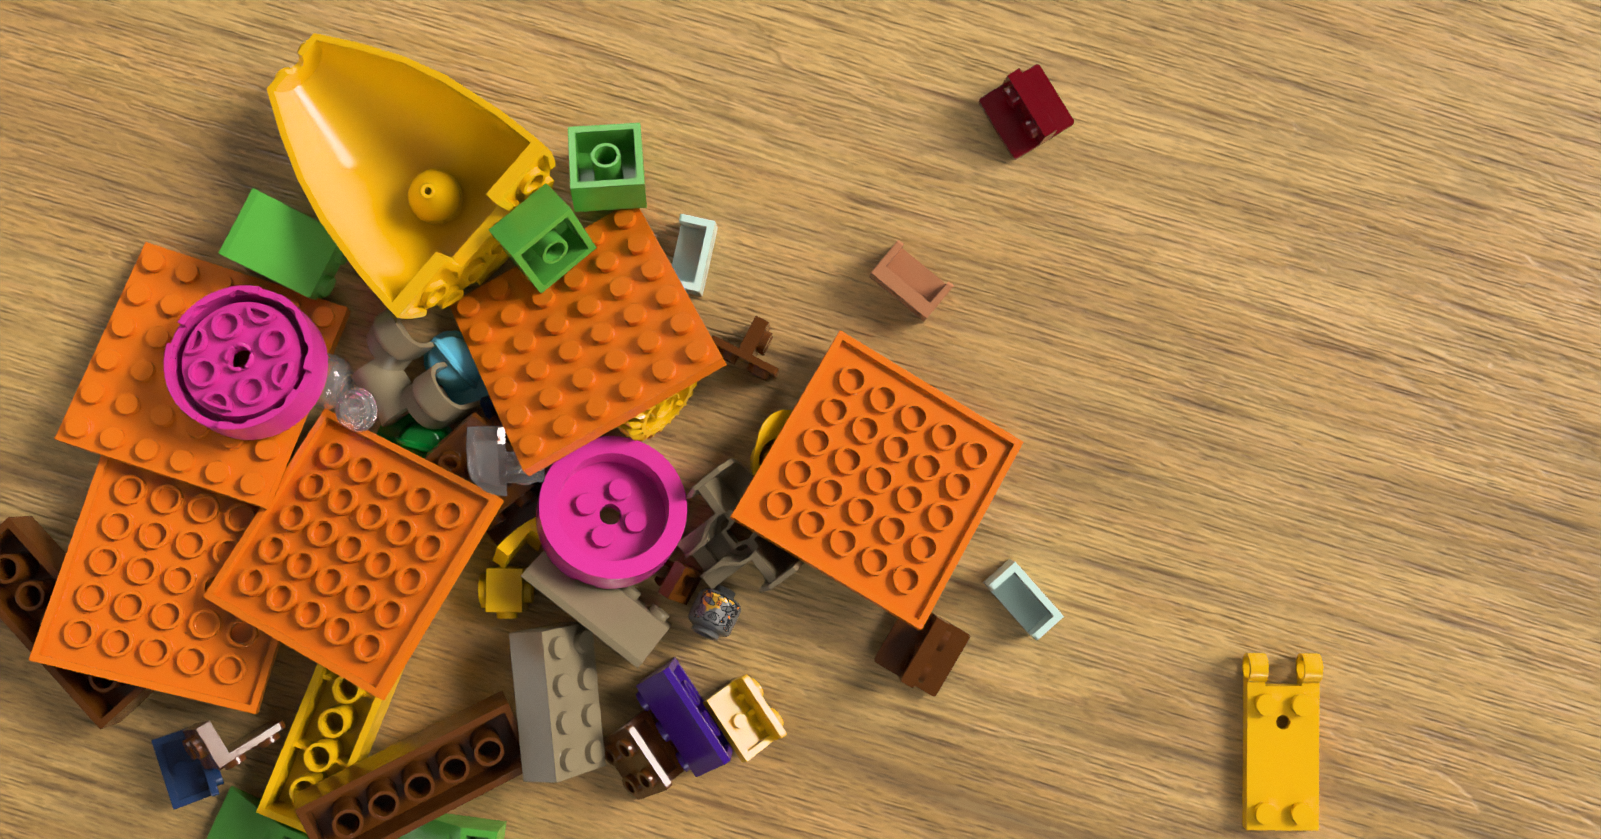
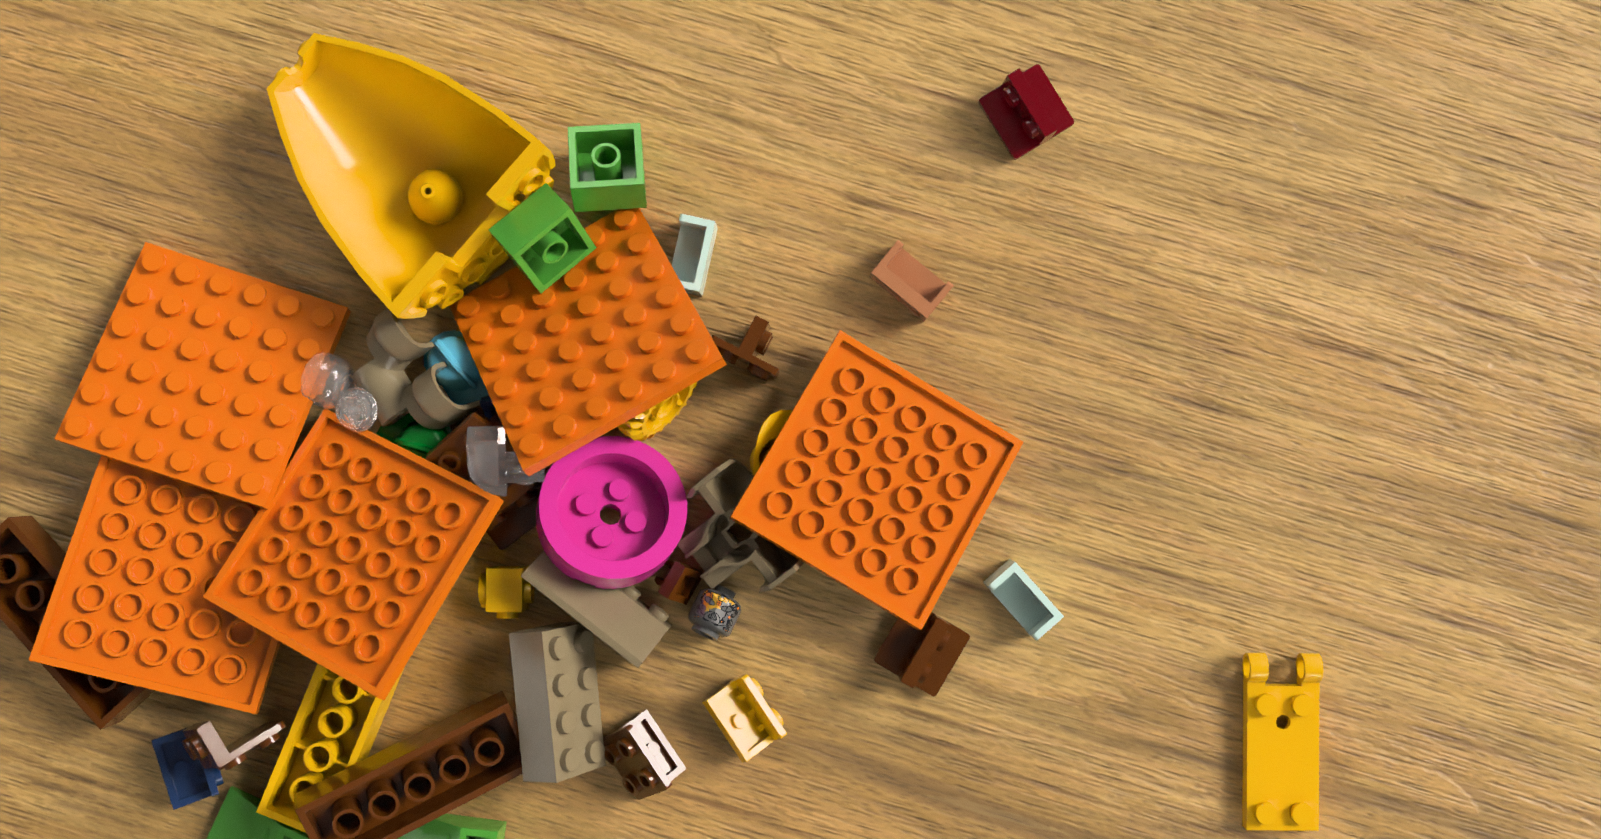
dark pink brick [164,285,328,440] -> none
bright green slope [219,188,348,300] -> none
yellow slope [493,517,542,568] -> none
dark purple slope [635,657,733,777] -> none

